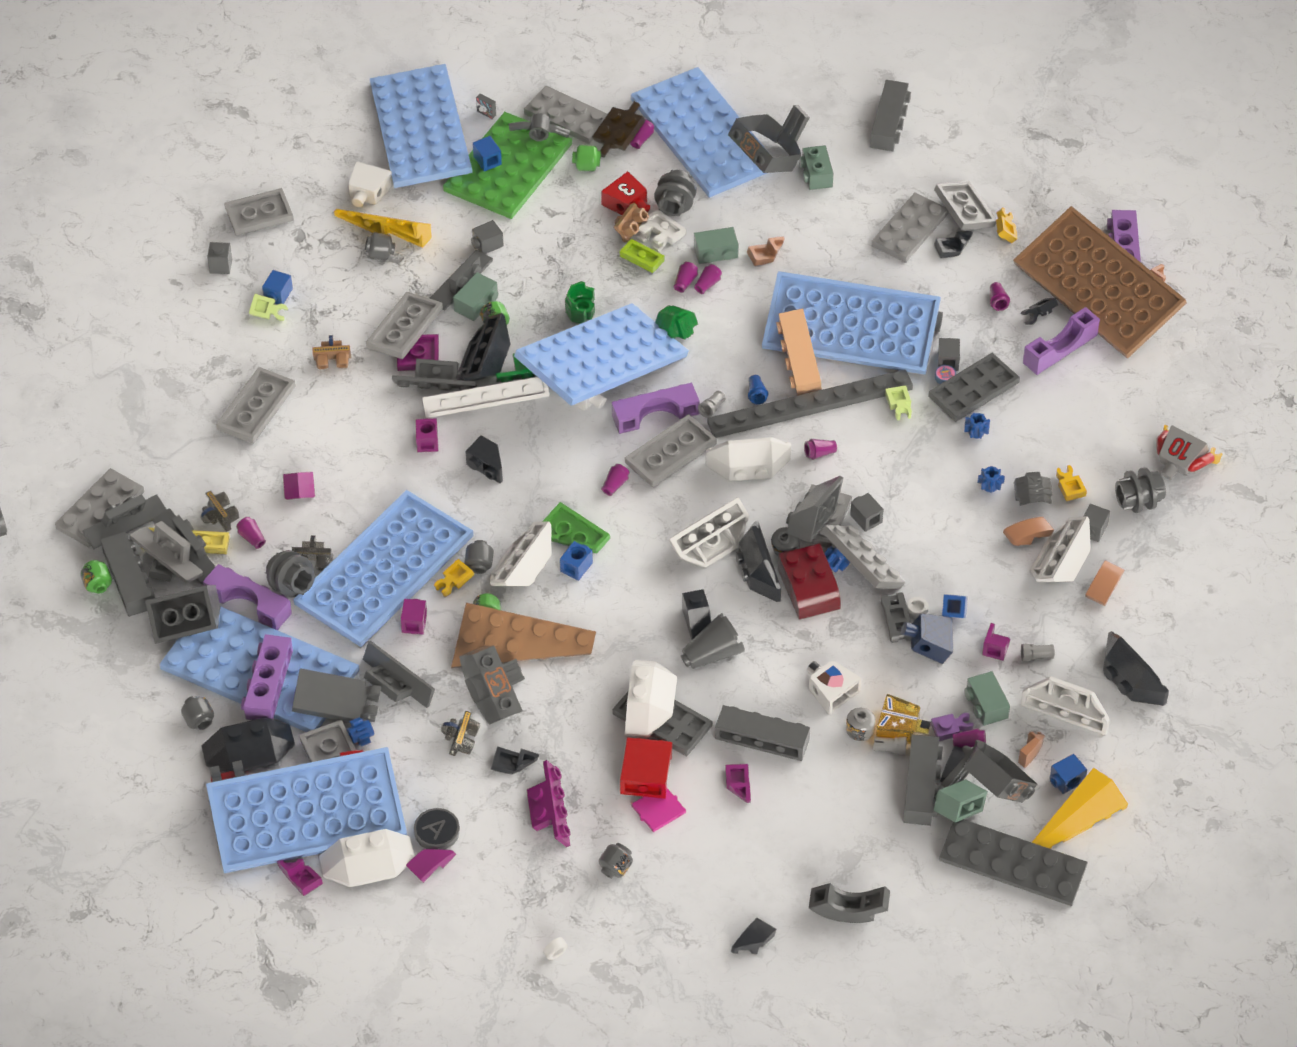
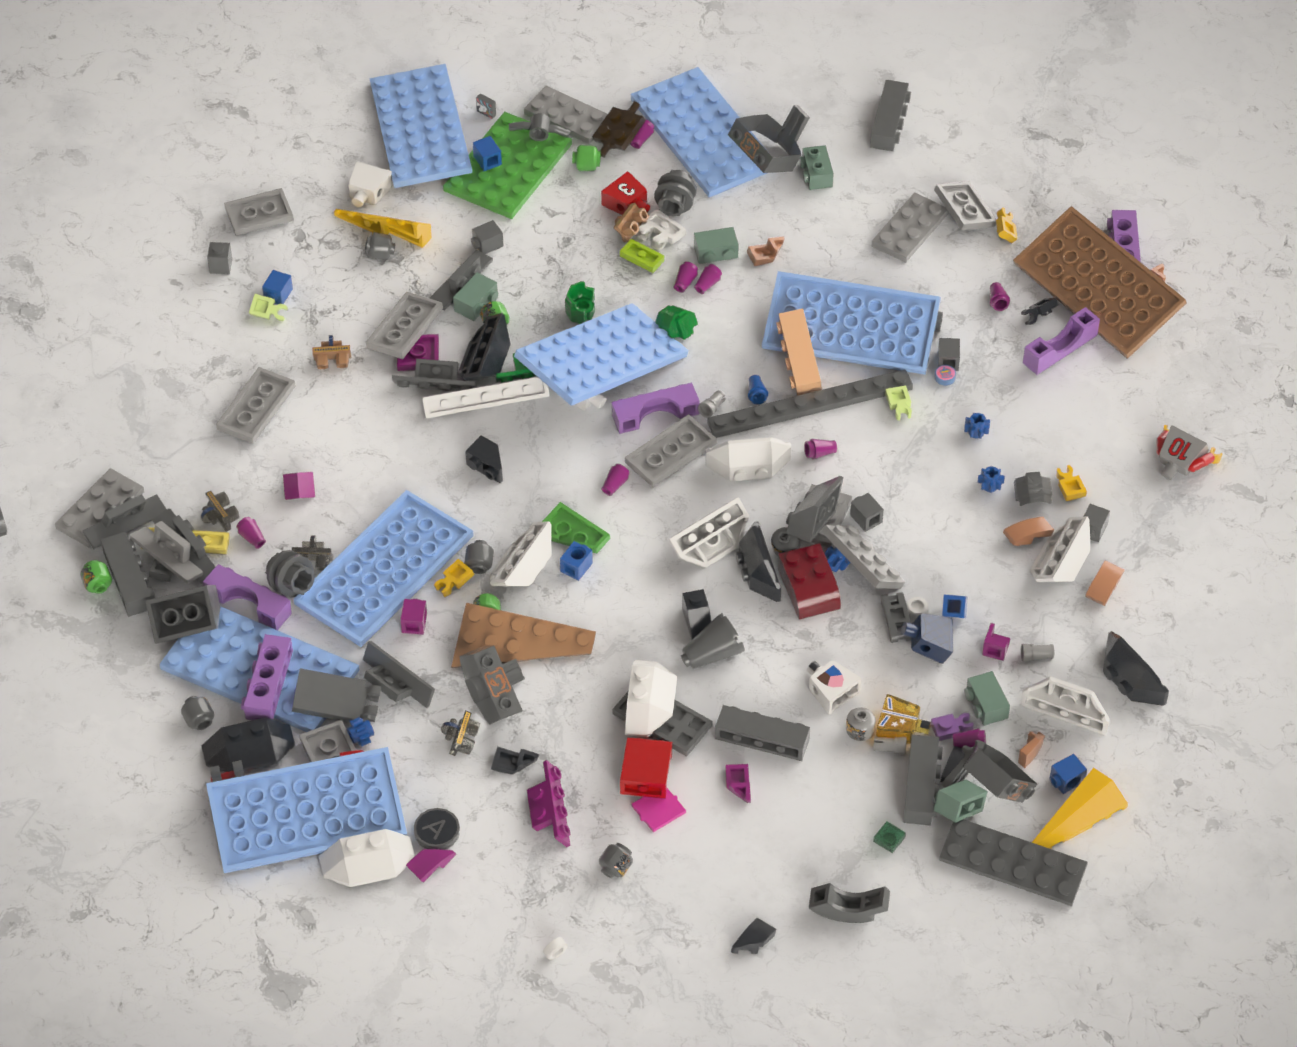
magenta slope [277,859,323,896] -> none
magenta brick [416,418,439,453] -> none
dark grey plate [928,352,1020,422] -> none
black slope [934,231,973,258] -> none
dark grey piece [1115,467,1166,513] -> none
none -> clear green plate [873,821,906,853]

